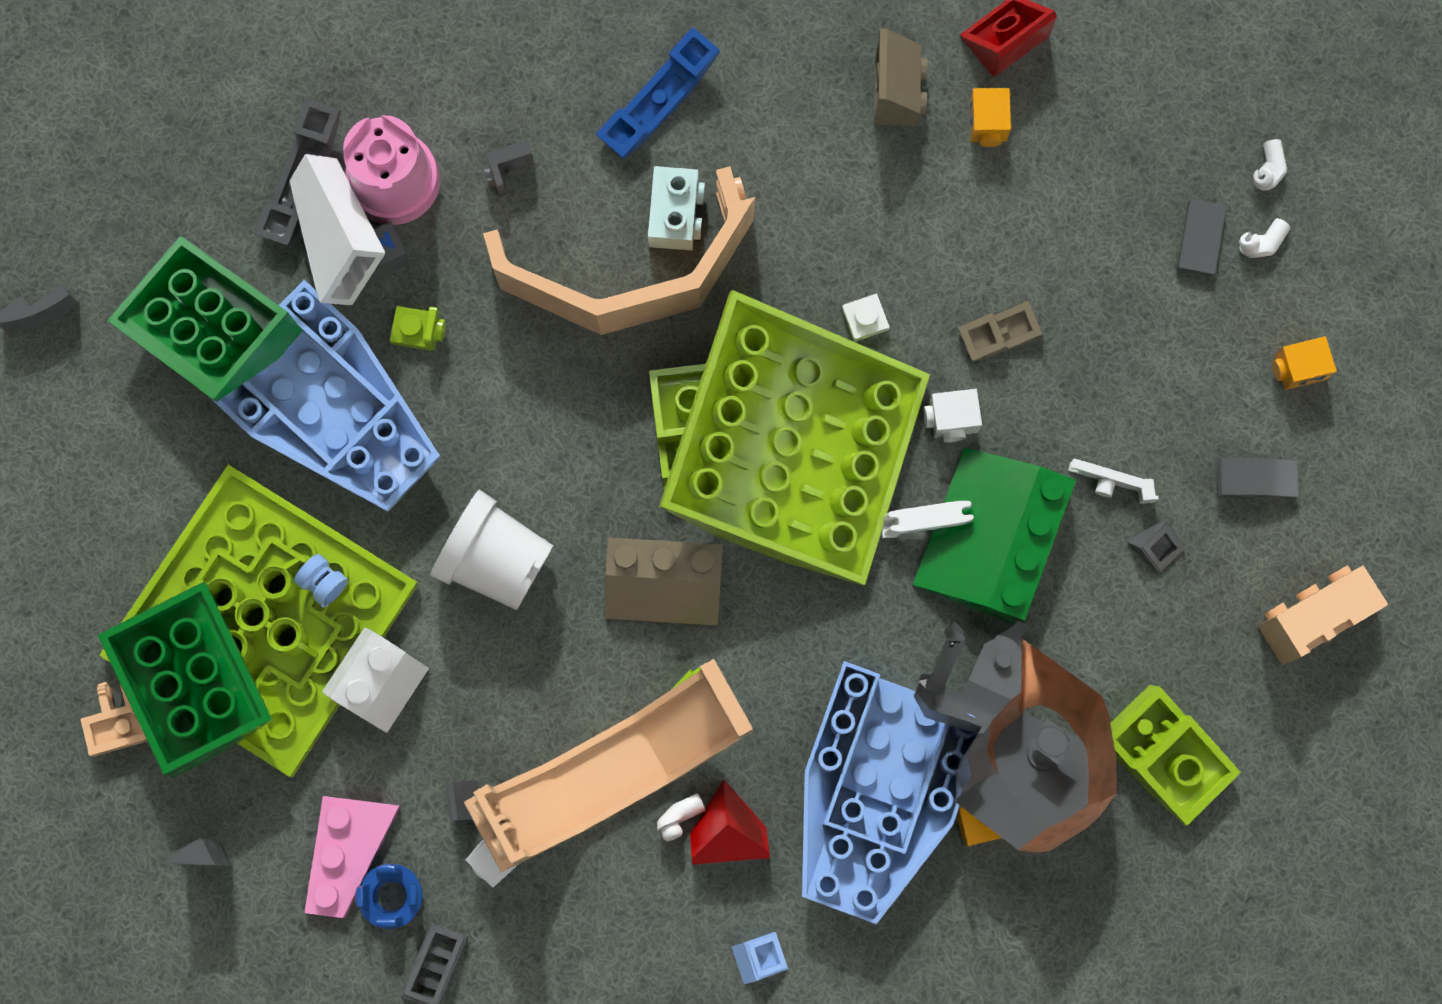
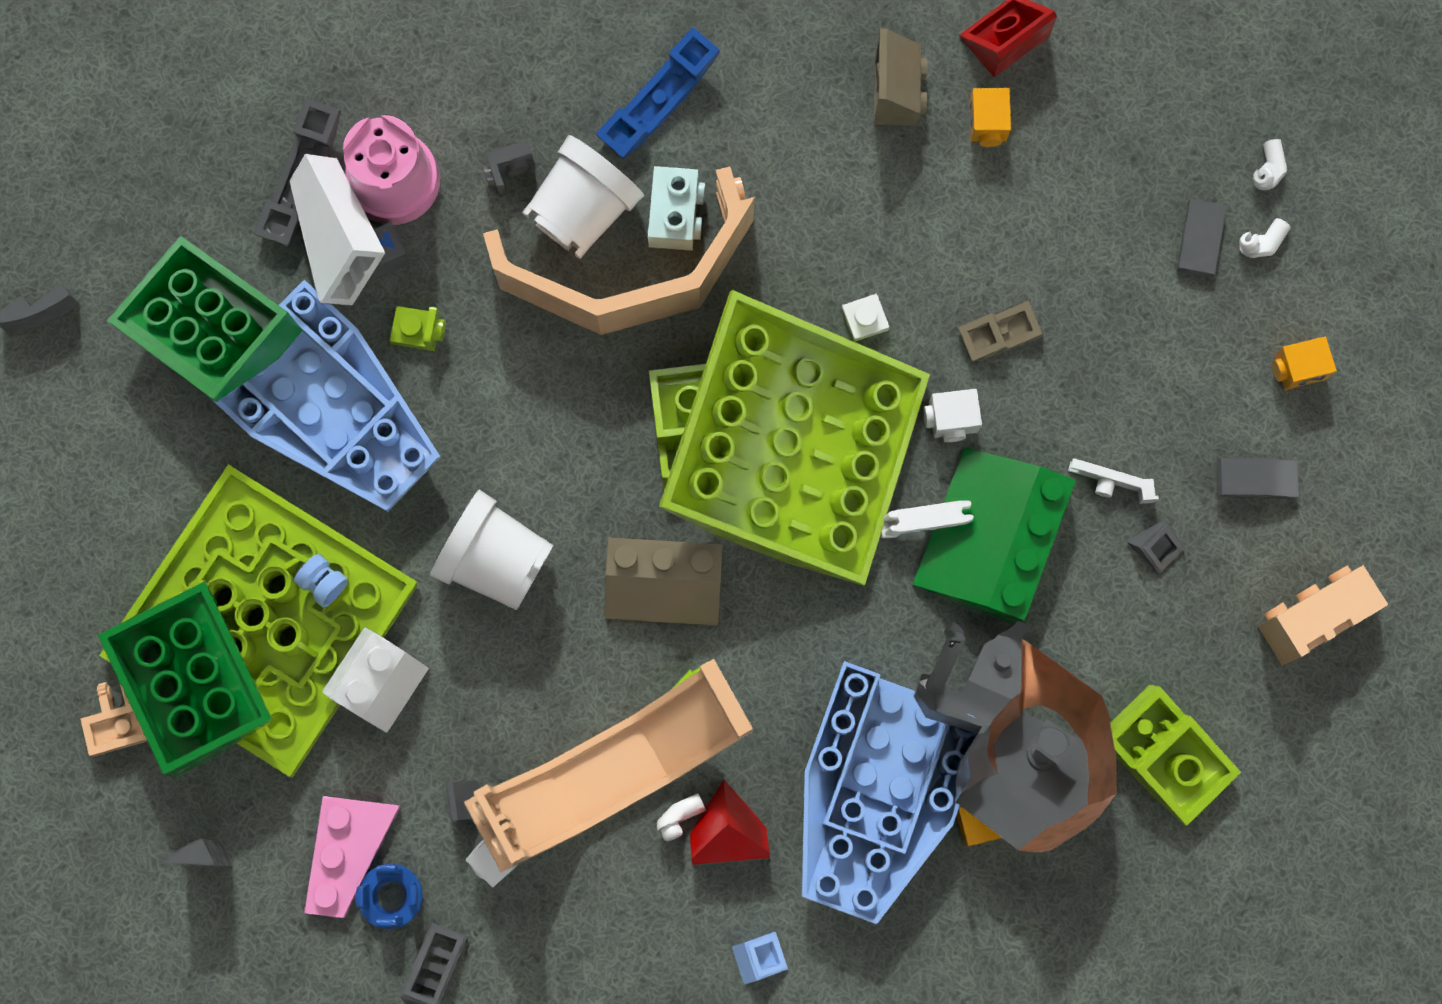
none -> white piece [522,135,644,259]

